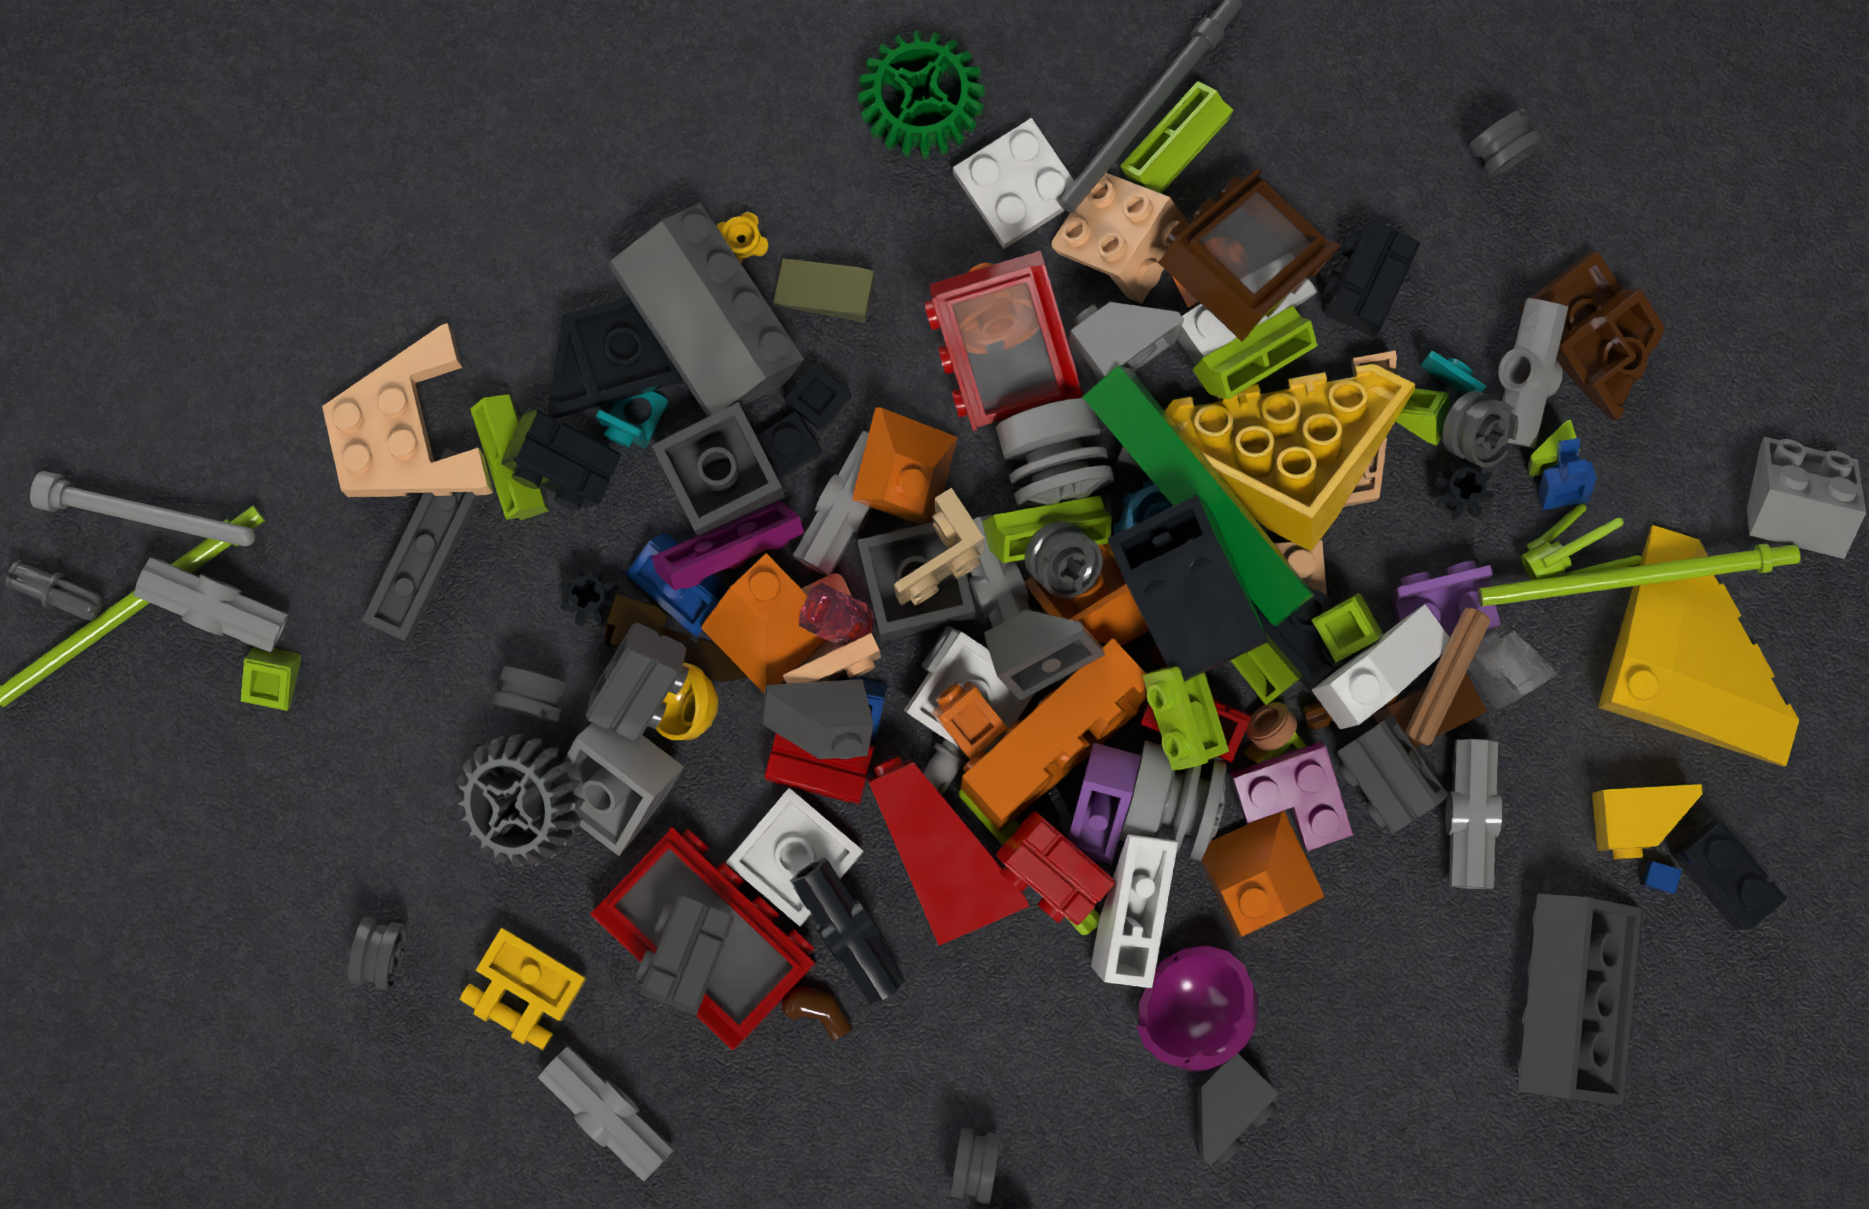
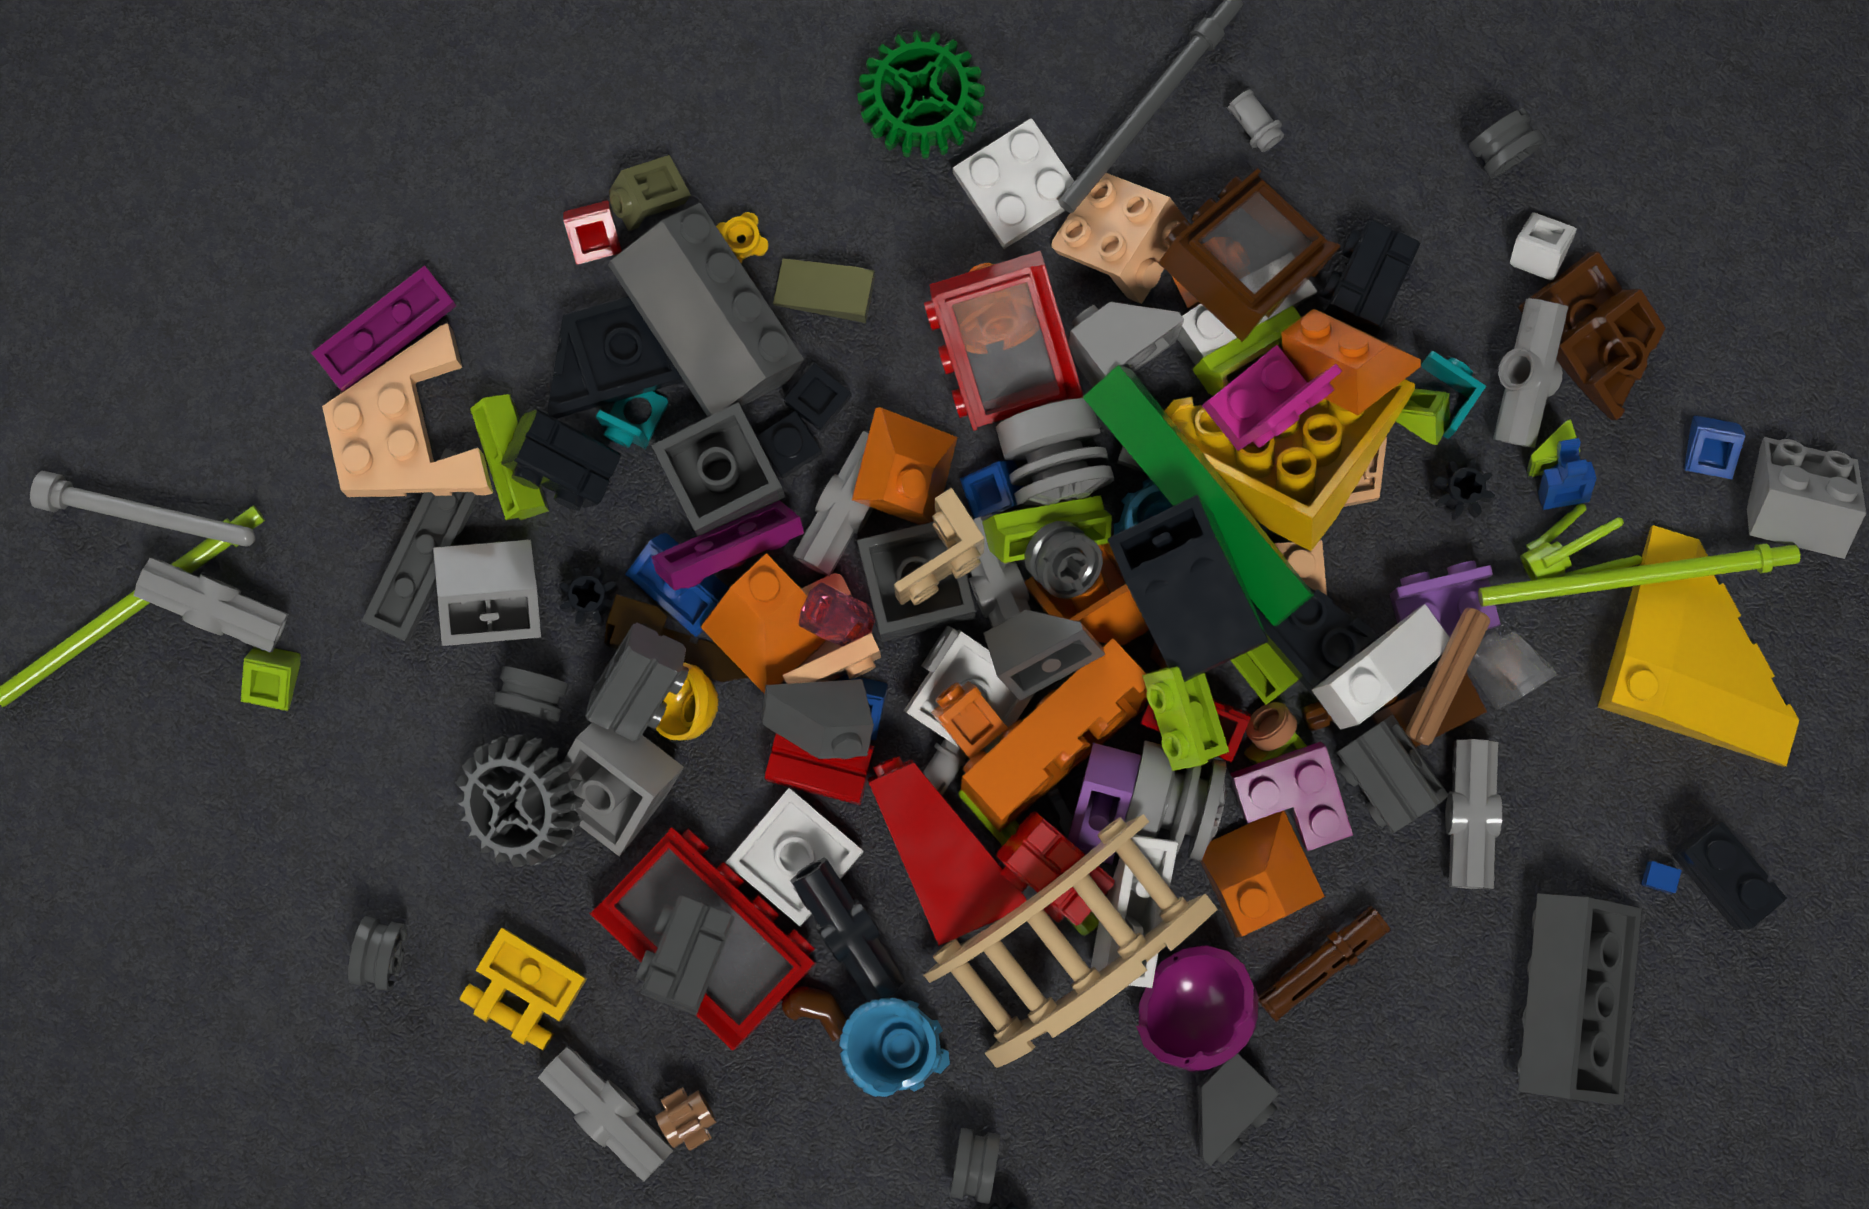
dark grey axle [5,560,103,621] -> none
lime piece [1120,81,1234,194] -> none
lime slope [1312,593,1383,662] -> none
dark grey wheel [1443,391,1518,467] -> none
yellow slope [1592,784,1702,860] -> none
none -> magenta plate [311,265,456,392]
none -> light grey slope [433,540,541,646]
none -> red slope [563,201,622,265]
none -> olive bracket [609,155,691,231]
none -> medium nougat gear [655,1087,717,1151]
none -> dark azure hair [839,997,950,1097]
none -> tan fence [924,814,1218,1068]
none -> blue slope [960,461,1024,519]
none -> dark pink bracket [1202,345,1342,451]
none -> light grey pin [1227,90,1284,152]
none -> reddish brown pin [1258,906,1391,1022]
none -> orange slope [1281,309,1421,416]
none -> white slope [1510,212,1577,280]
none -> blue slope [1684,416,1745,479]

